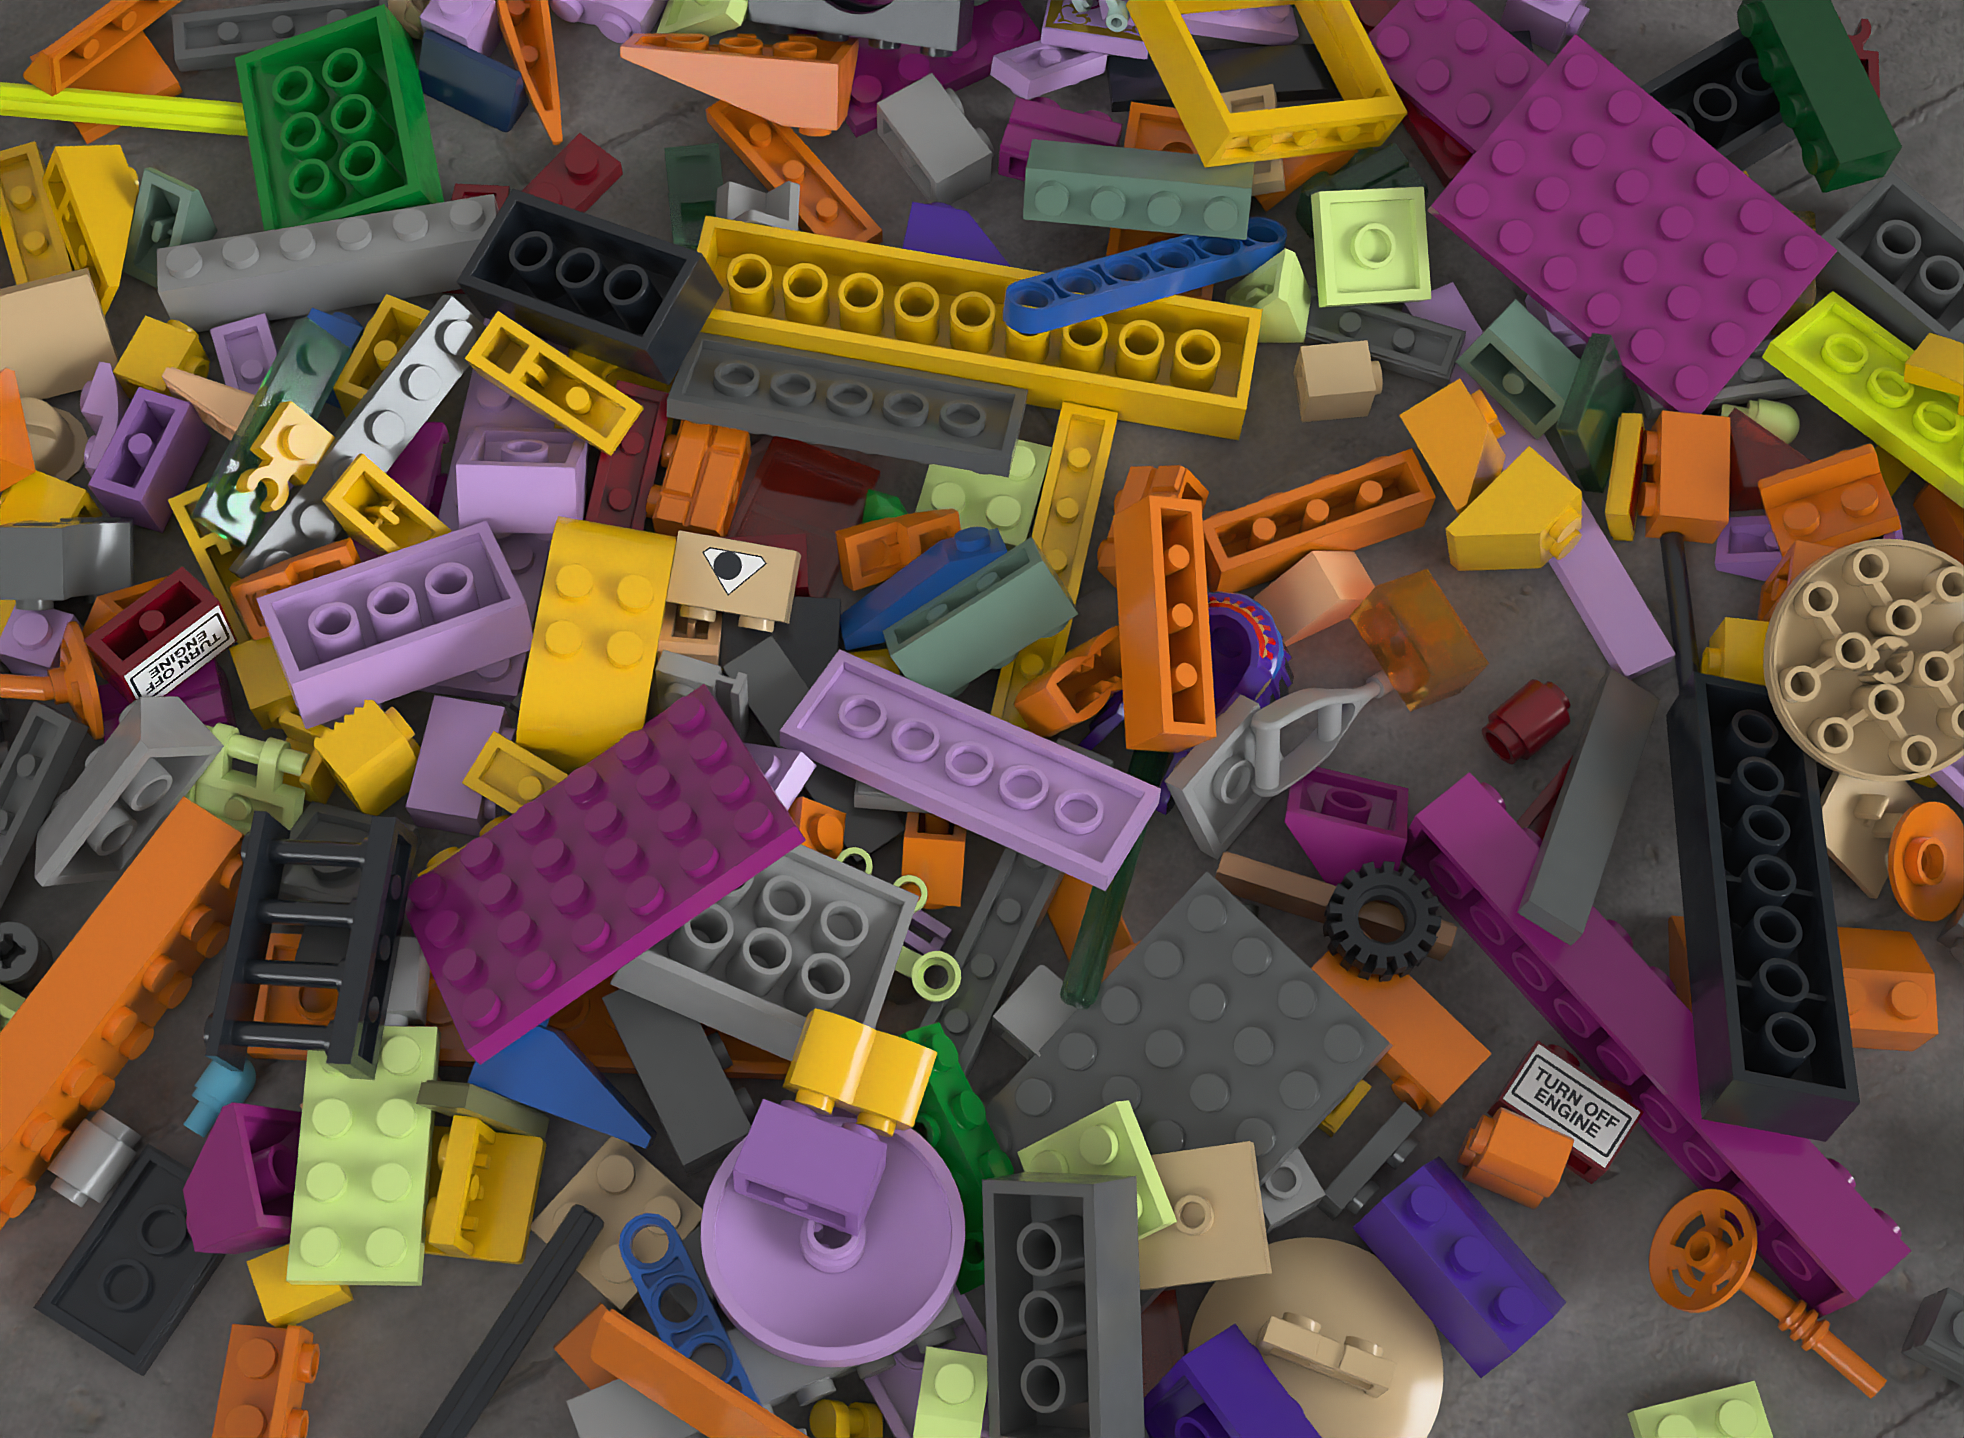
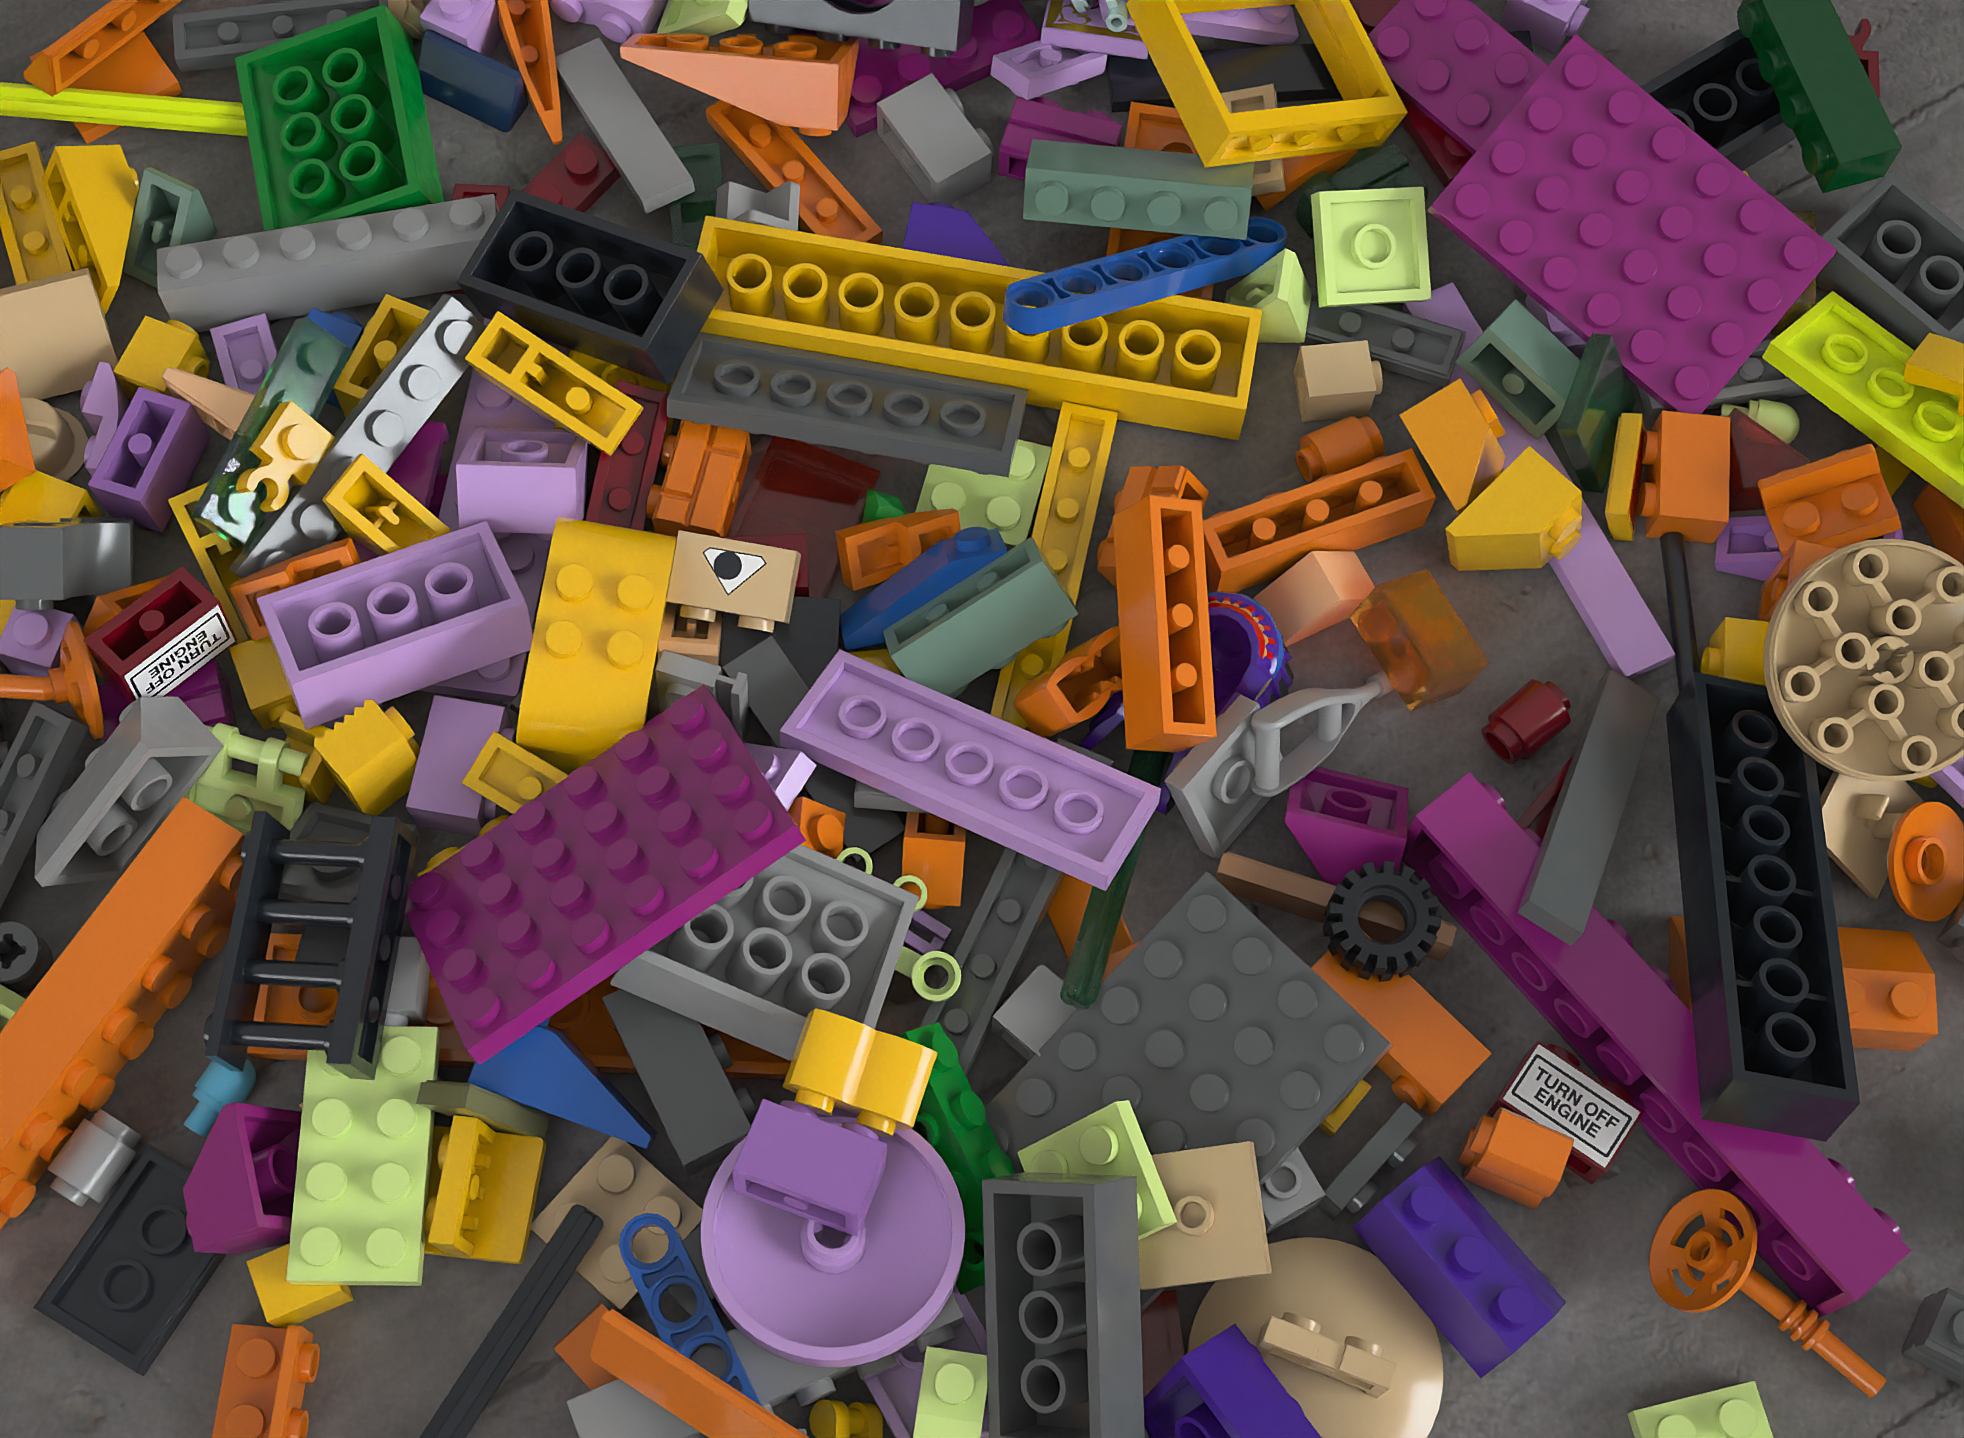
none -> light grey tile [555,37,695,214]
none -> orange brick [1295,416,1385,482]

